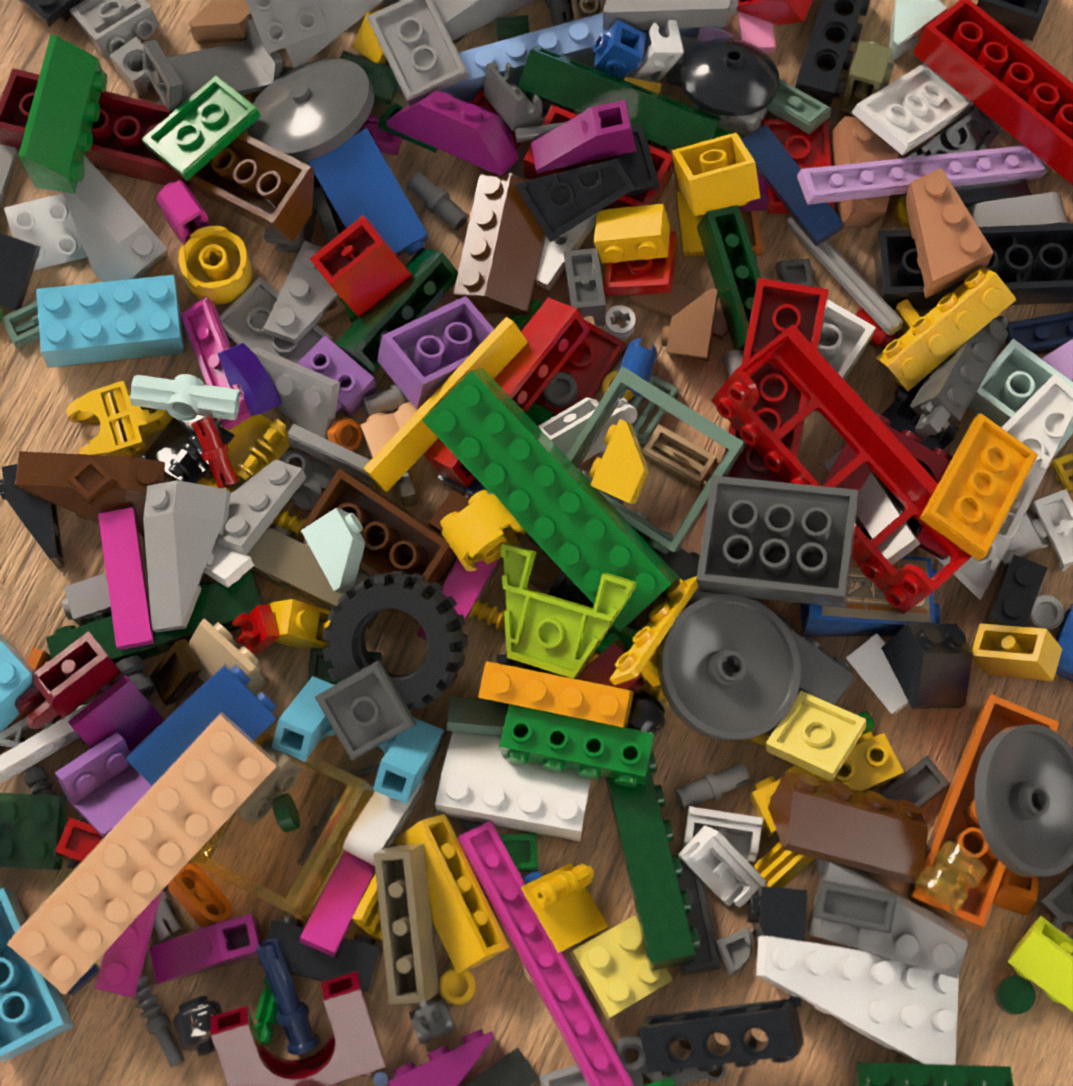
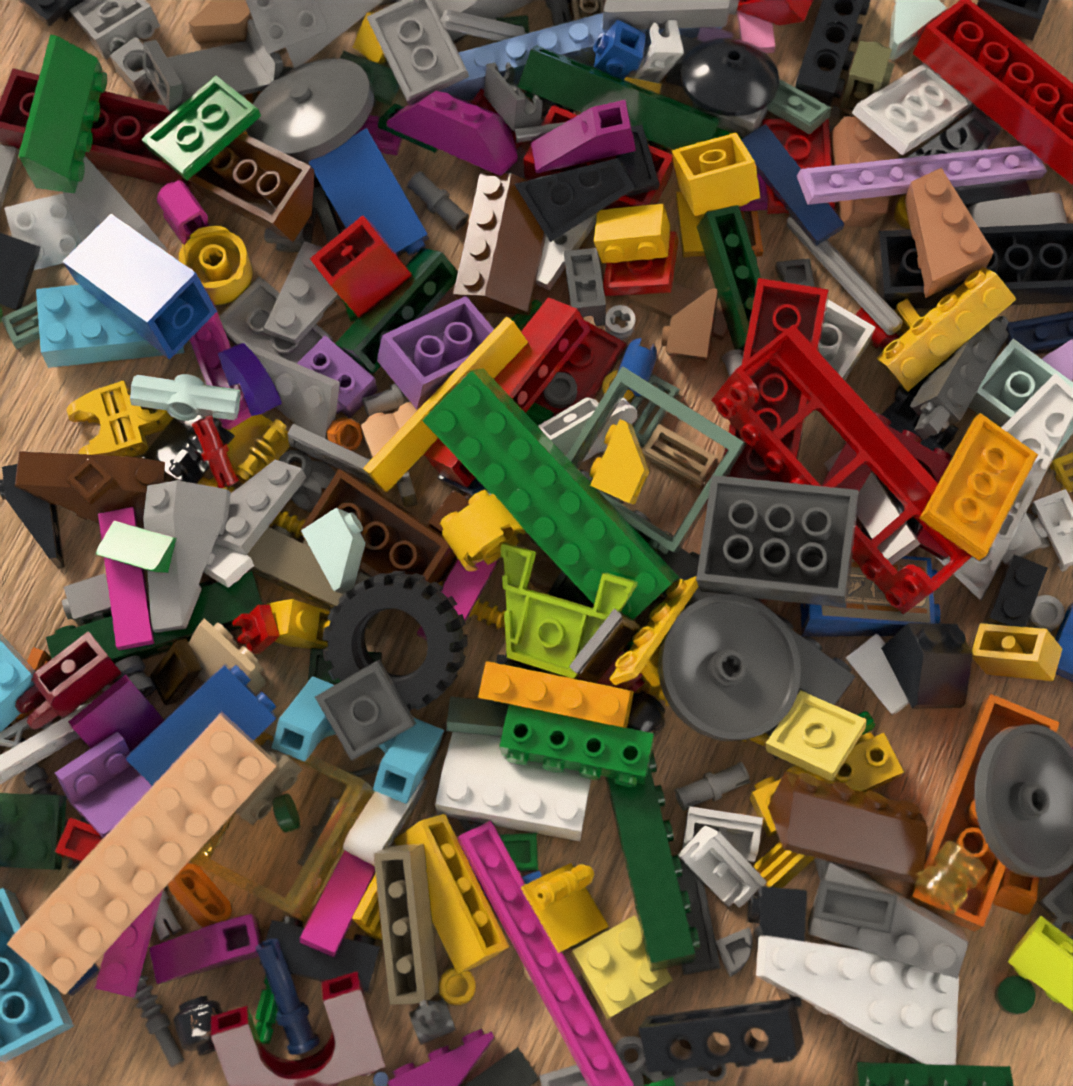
dark grey tile [879,756,950,809] -> none
none -> slope [63,214,217,359]
none -> slope [95,521,177,573]
none -> light grey axle [440,9,527,42]
none -> dark brown tile [569,609,641,683]

